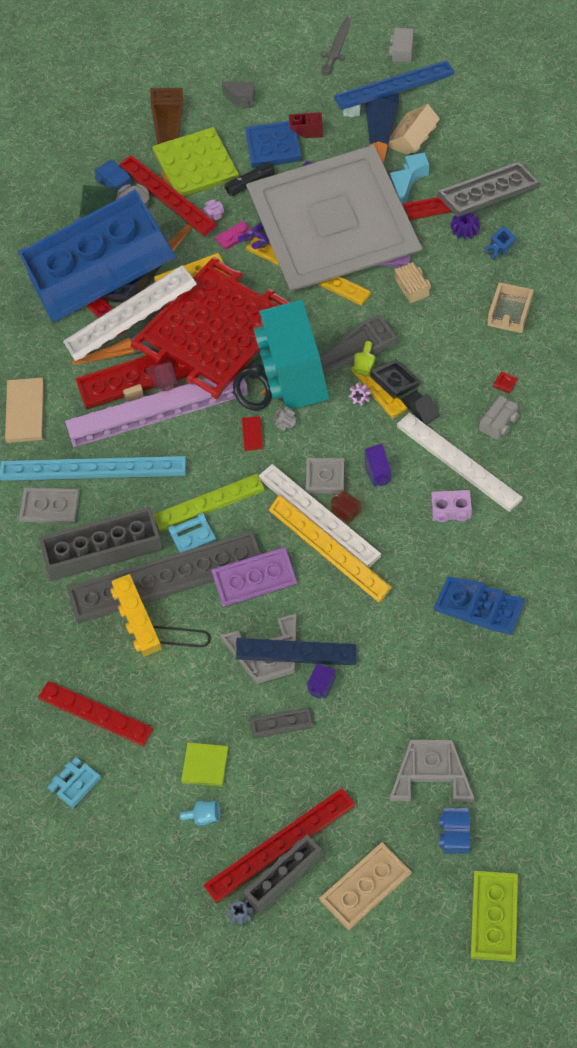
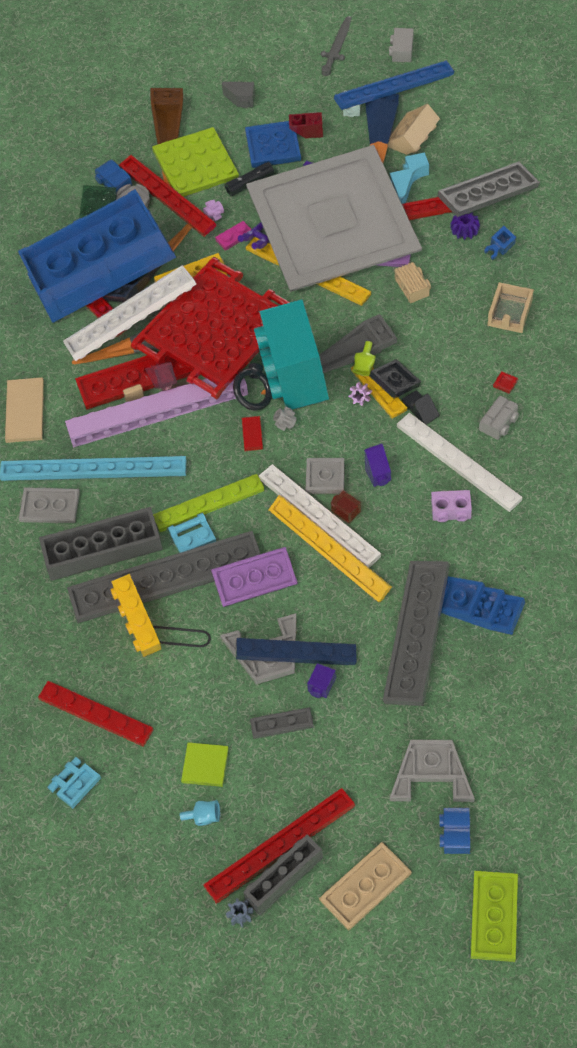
none -> dark grey plate [383,561,450,706]

